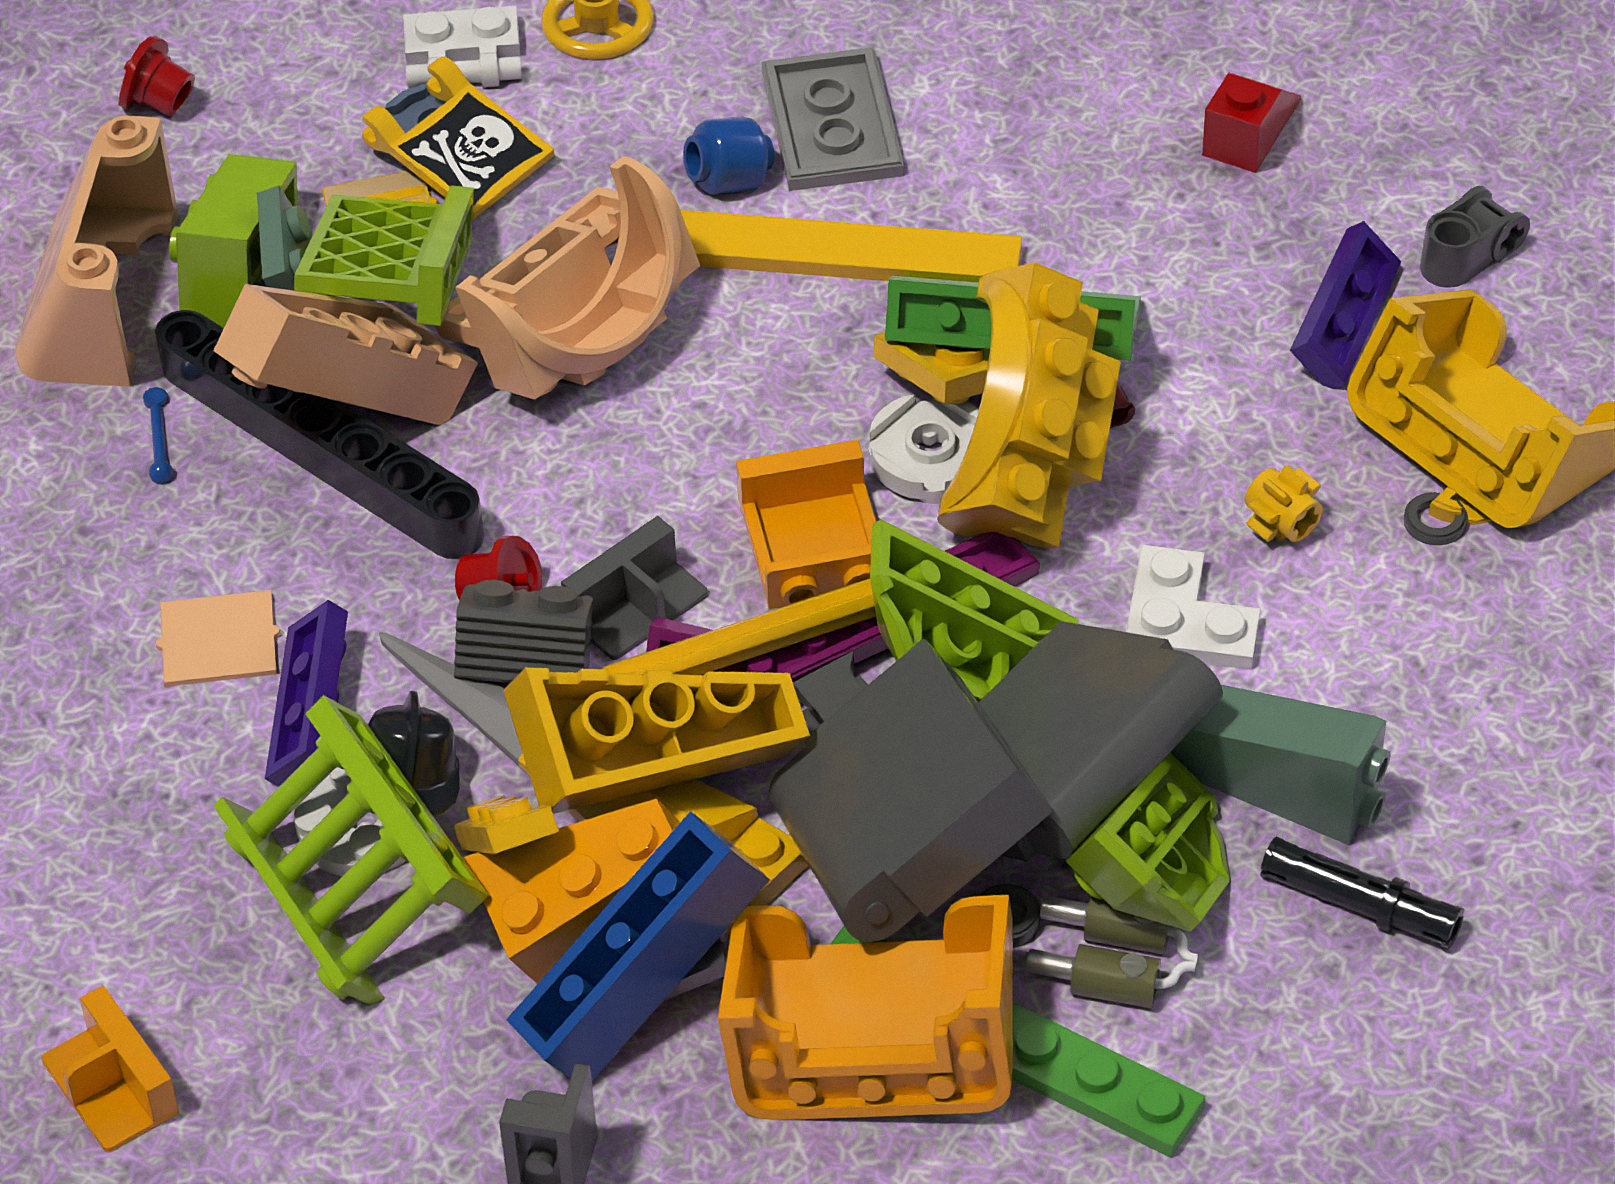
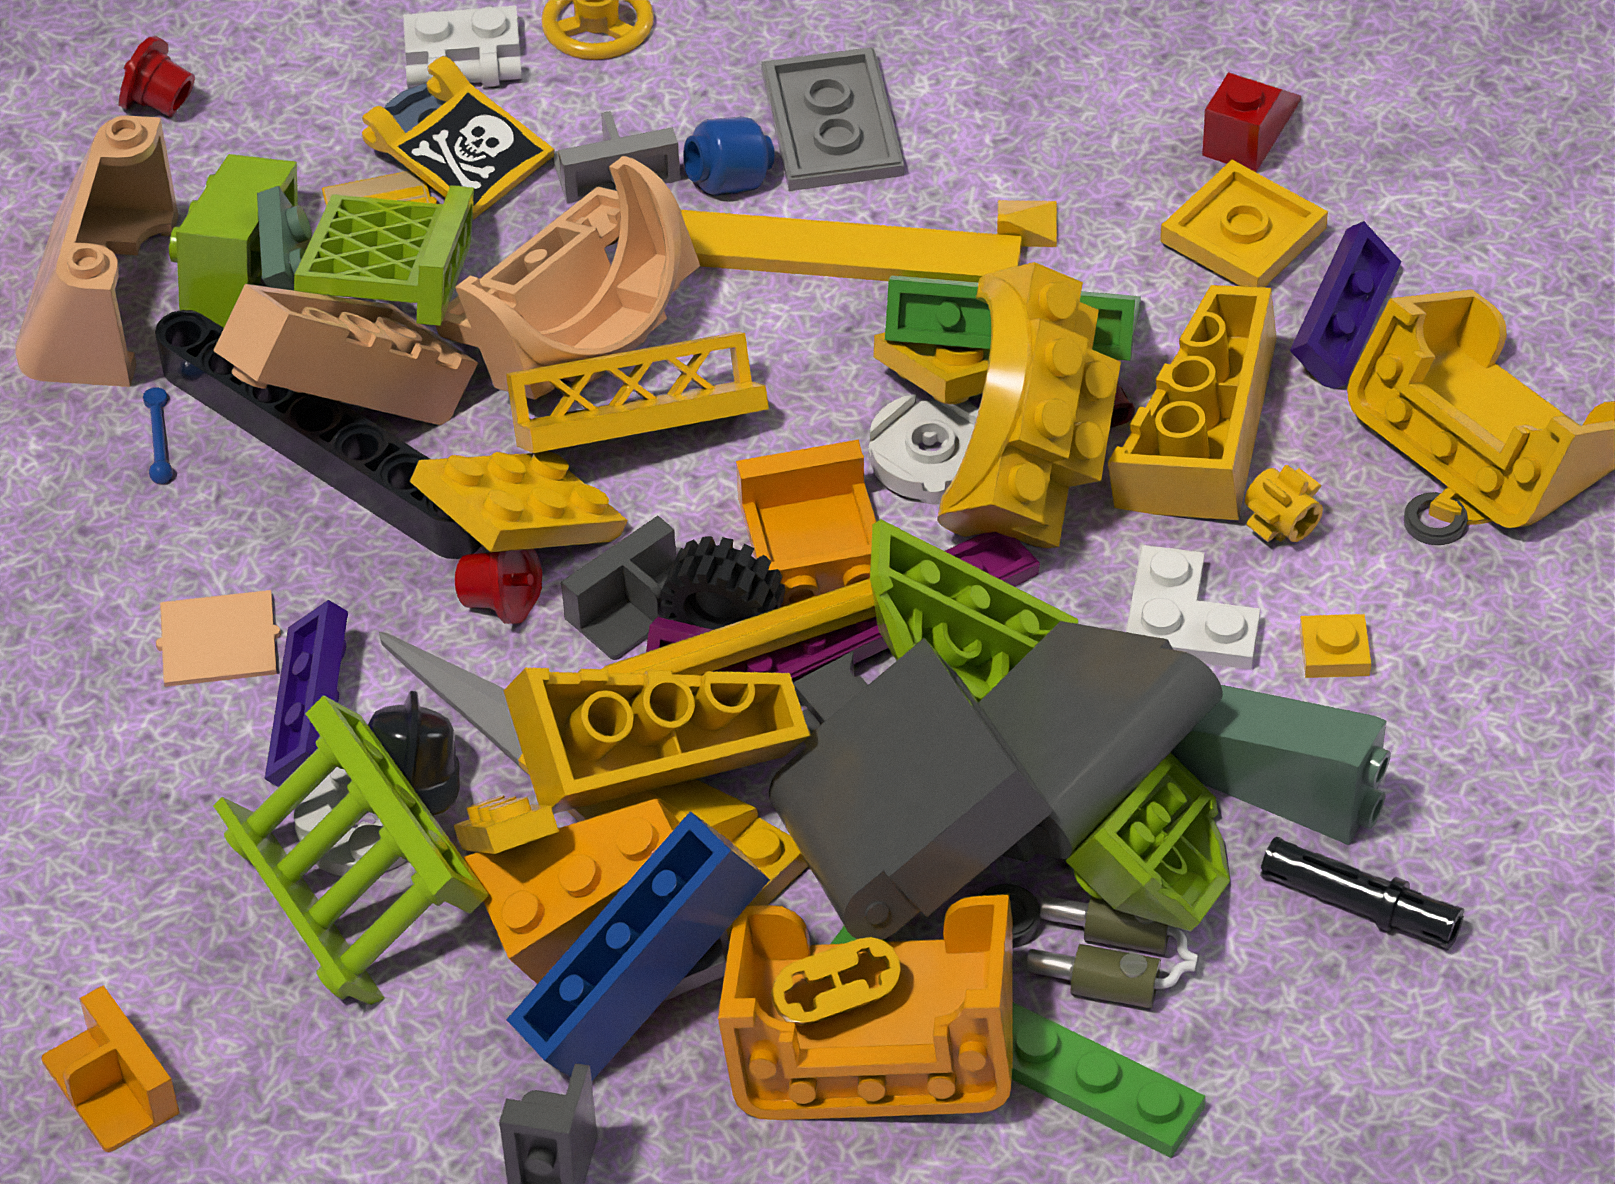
dark grey brick [454,580,593,683] -> none
dark grey piece [1420,186,1530,288] -> none
none -> yellow plate [410,451,628,552]
none -> yellow fence [506,331,769,453]
none -> light grey panel [552,111,681,204]
none -> black tyre [660,536,786,630]
none -> yellow beam [771,937,901,1026]
none -> yellow slope [997,200,1057,247]
none -> yellow wedge [1107,285,1277,520]
none -> yellow plate [1160,160,1328,287]
none -> yellow plate [1299,614,1371,678]

